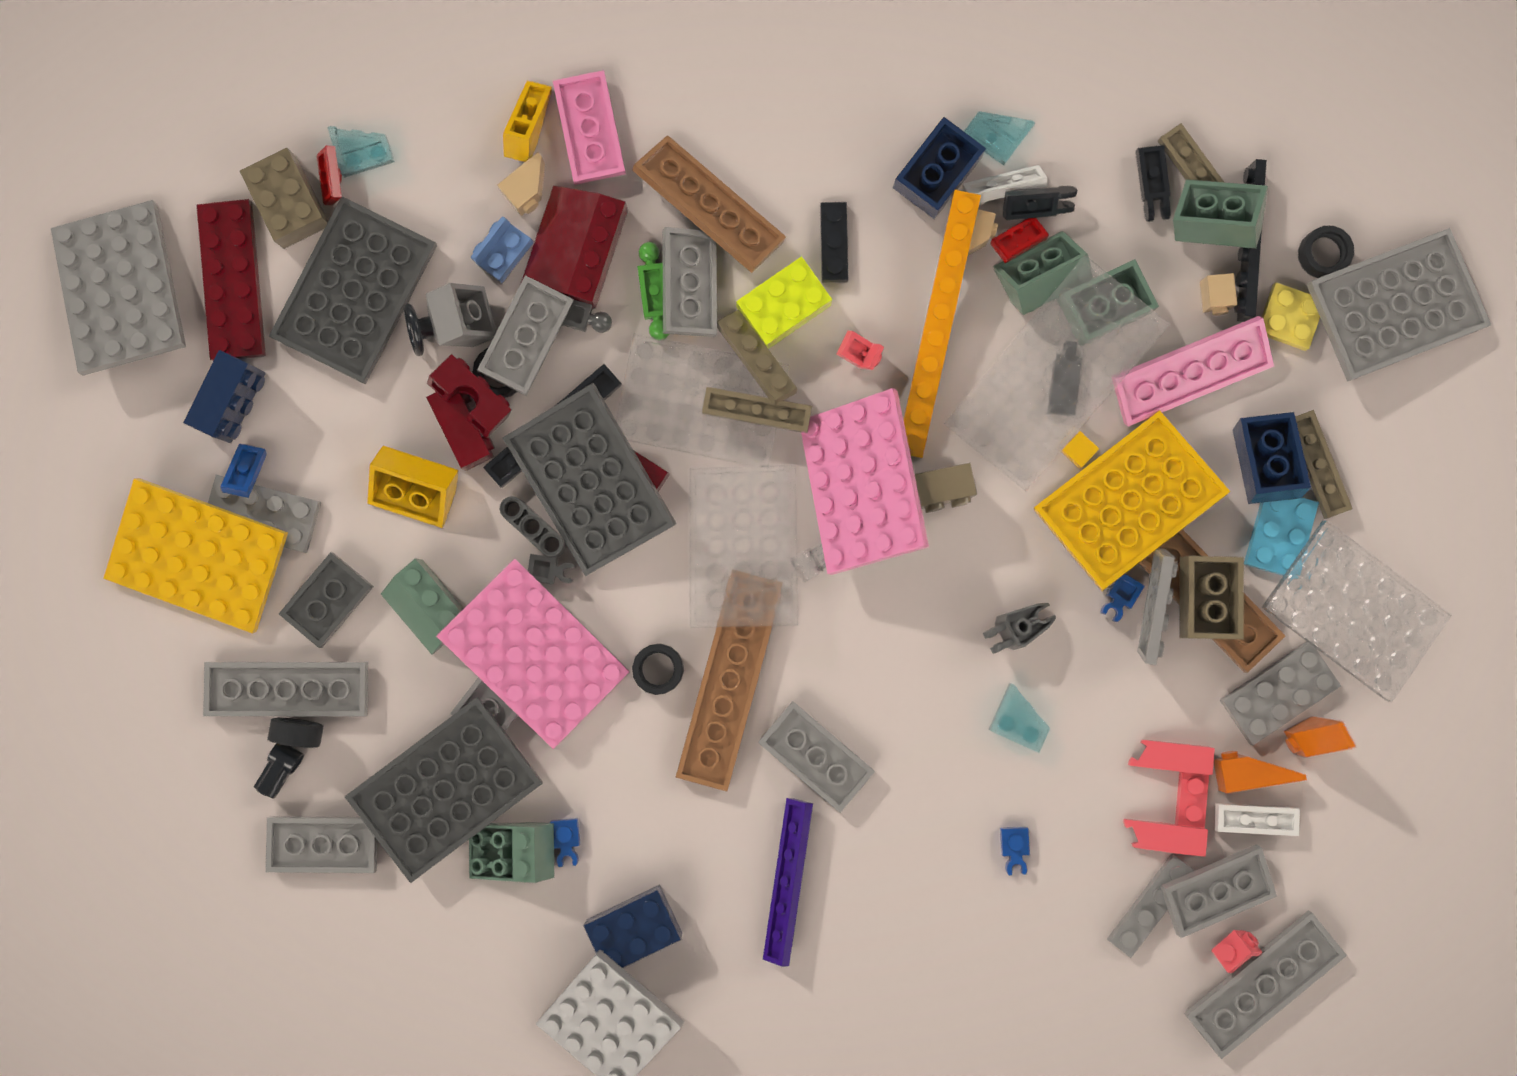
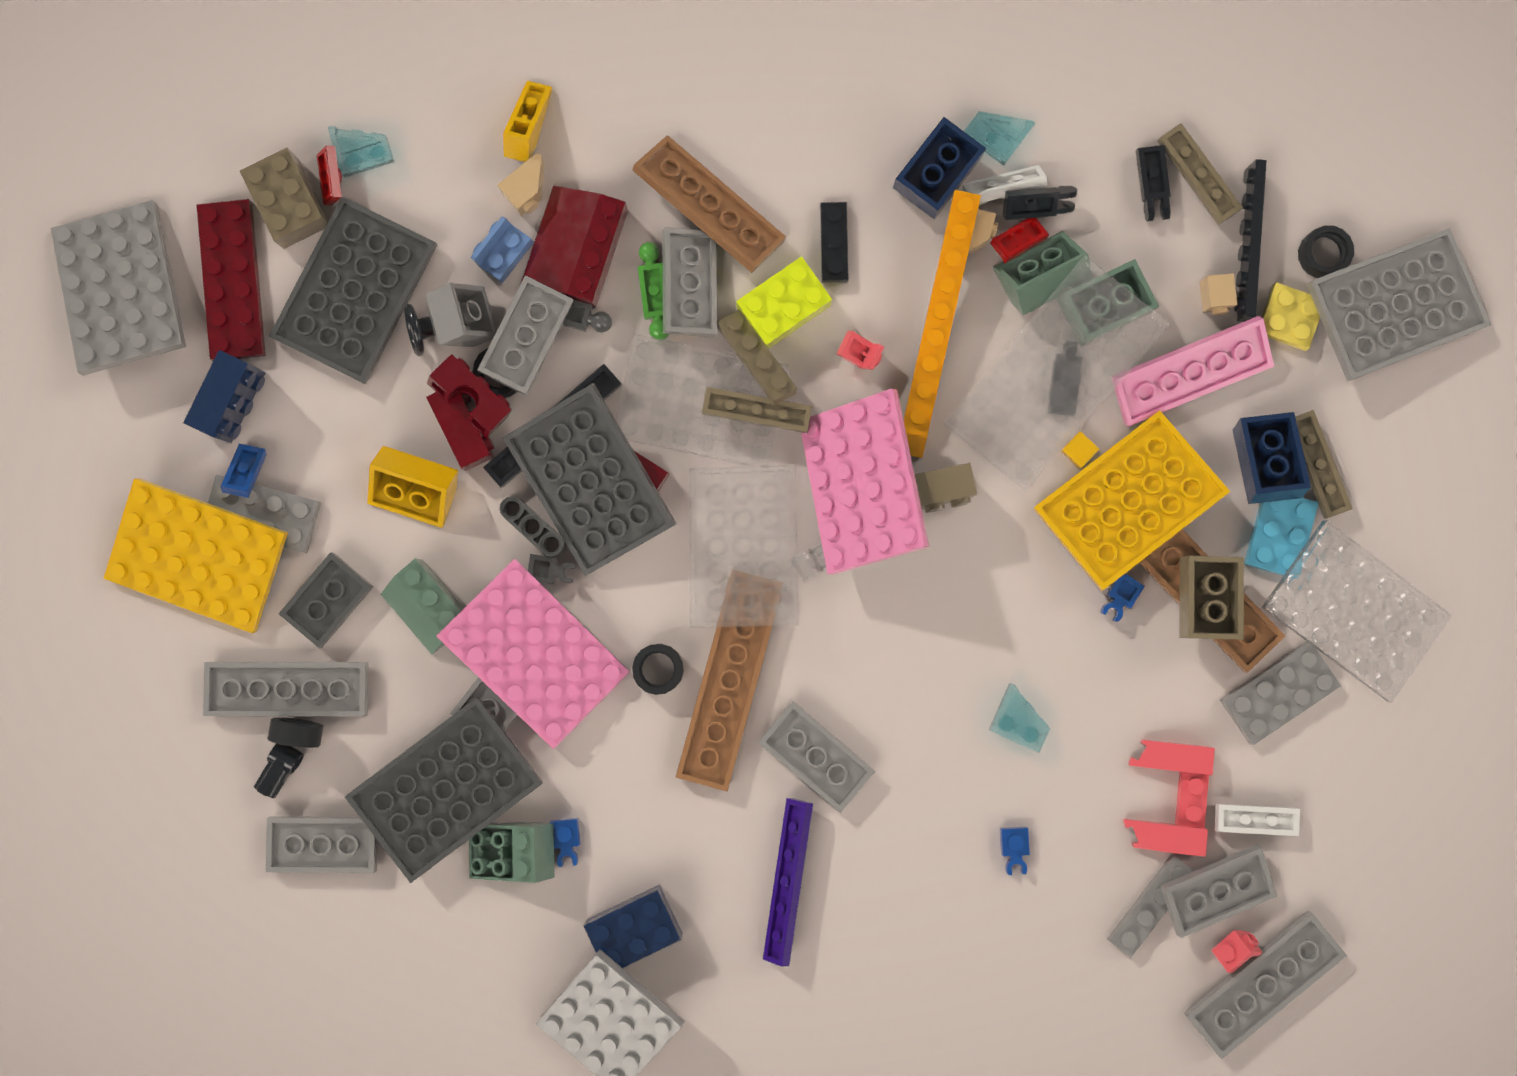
bright pink plate [553,70,626,185] -> none
dark grey hinge [983,603,1056,654] -> none
light grey plate [1137,548,1178,665] -> none
sand green slope [1173,180,1268,248] -> none
orange slope [1214,751,1307,793] -> none
orange slope [1284,716,1356,757] -> none

